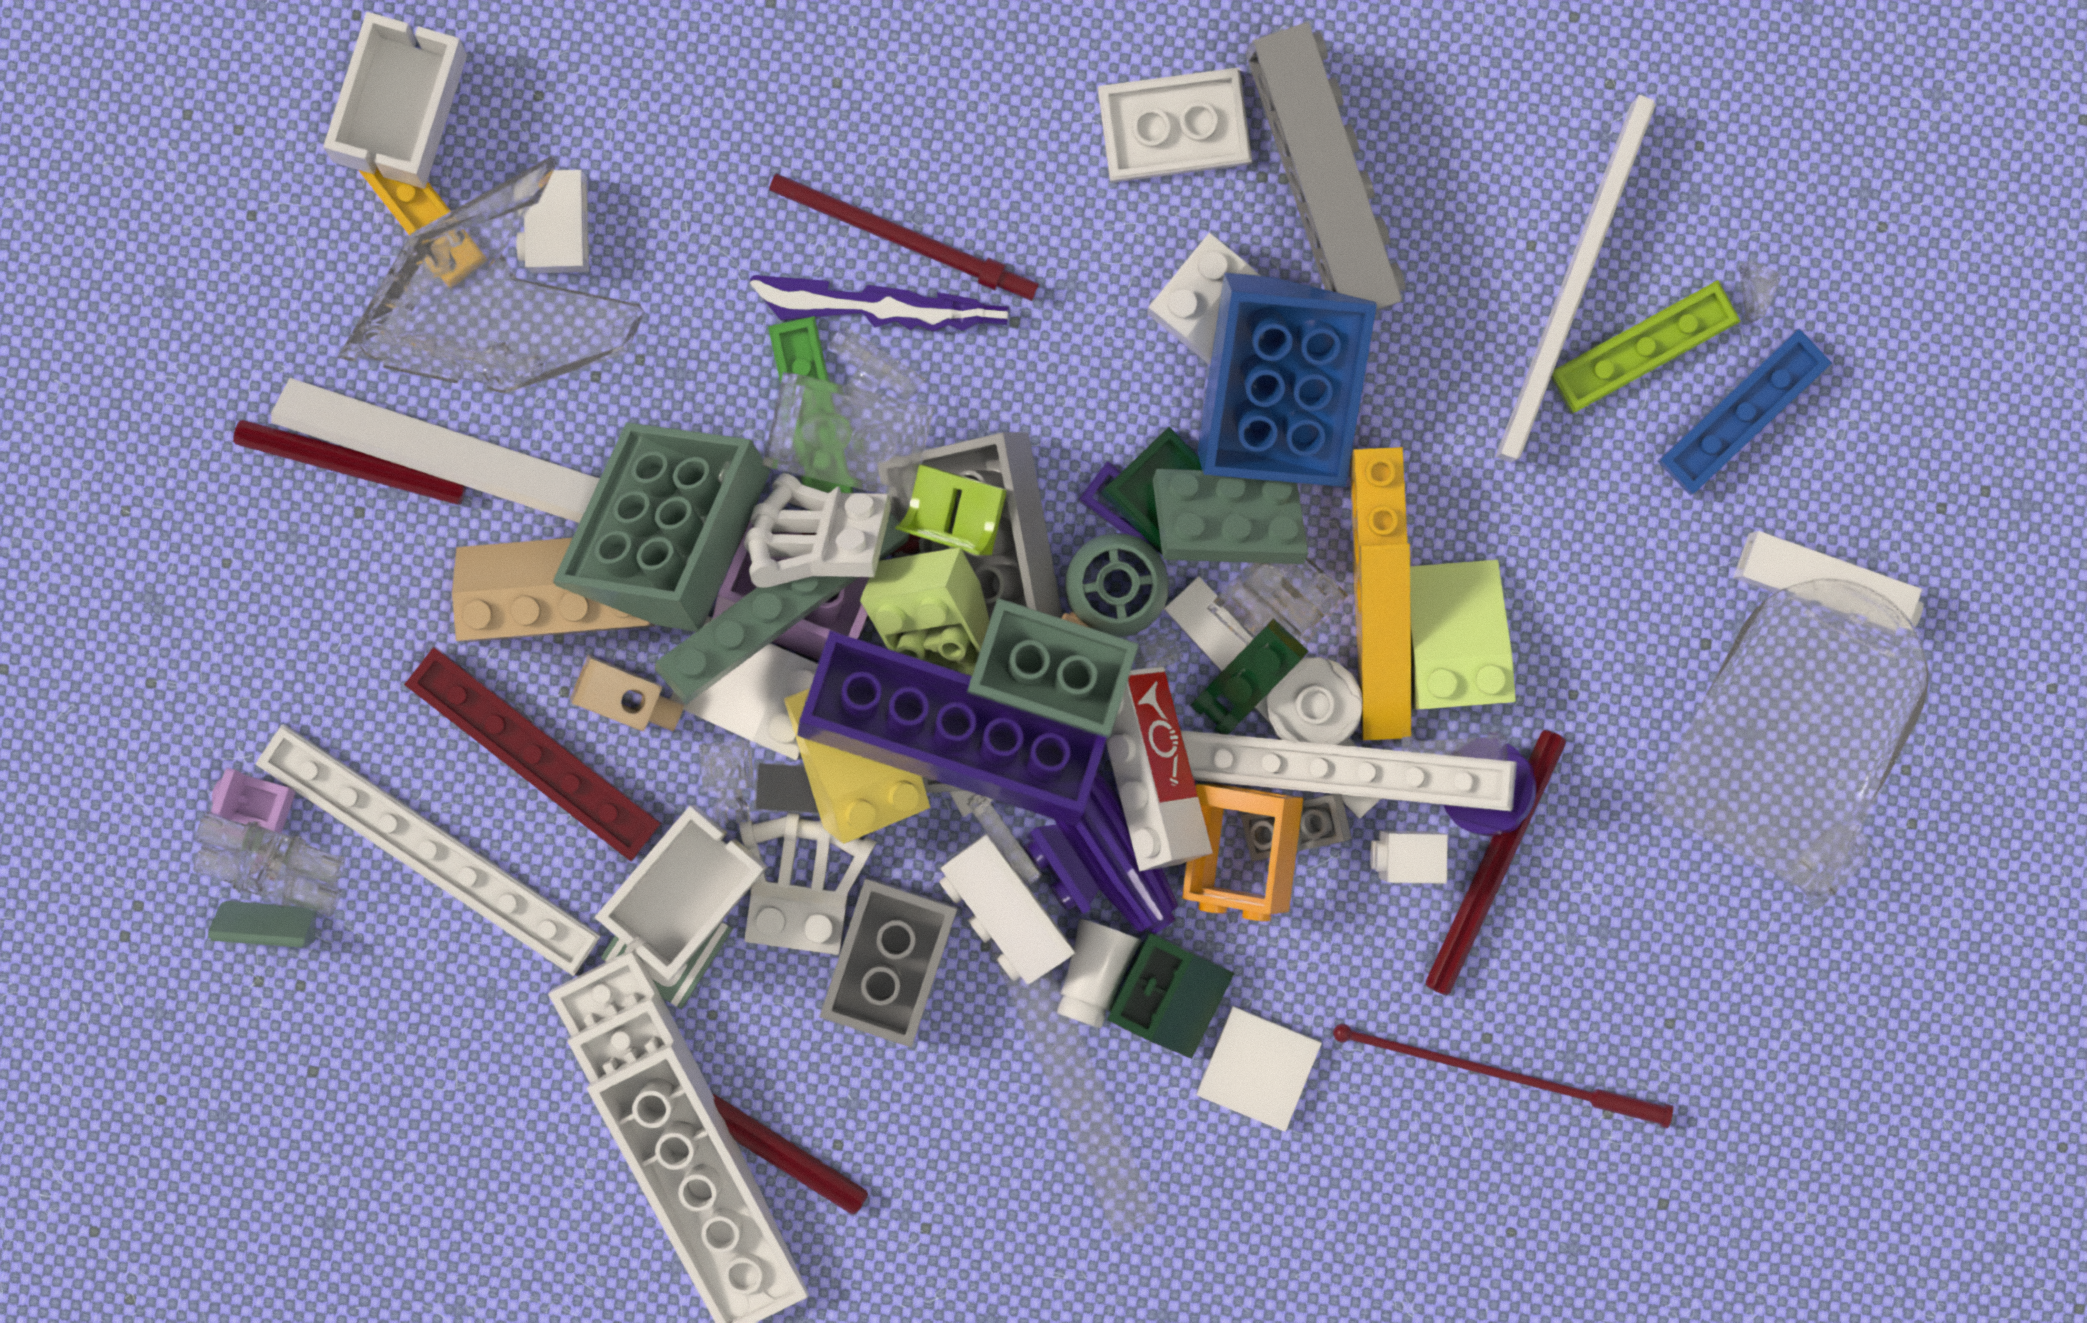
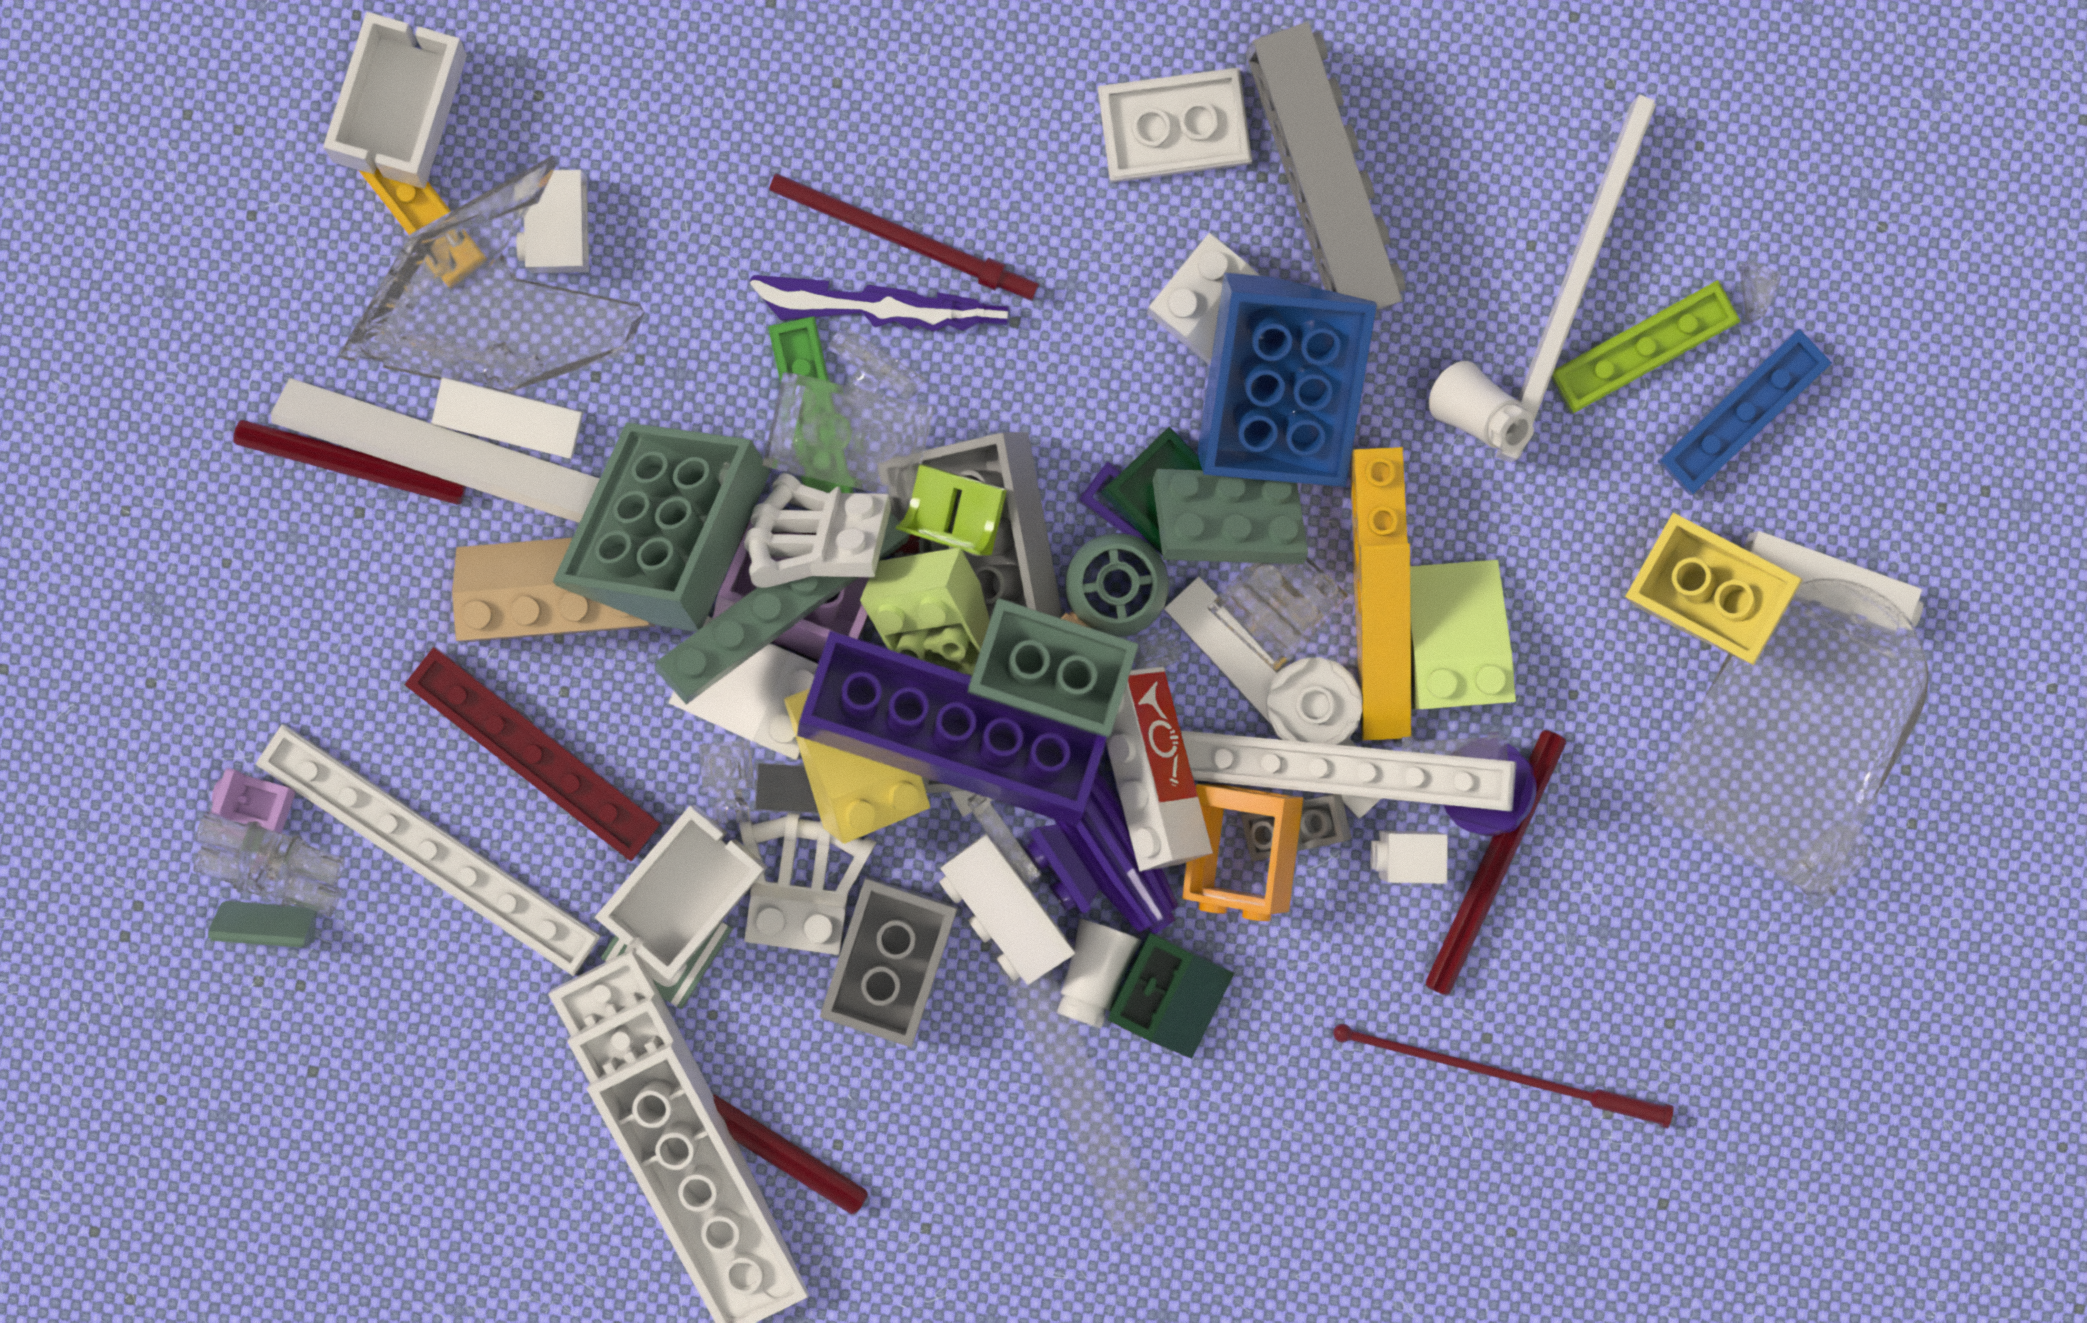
tan torso [570,654,684,732] -> none
dark green plate [1189,618,1309,735] -> none
white tile [1196,1005,1322,1132] -> none
none -> white tile [431,377,584,459]
none -> white plant [1429,361,1534,454]
none -> light yellow slope [1625,513,1803,665]

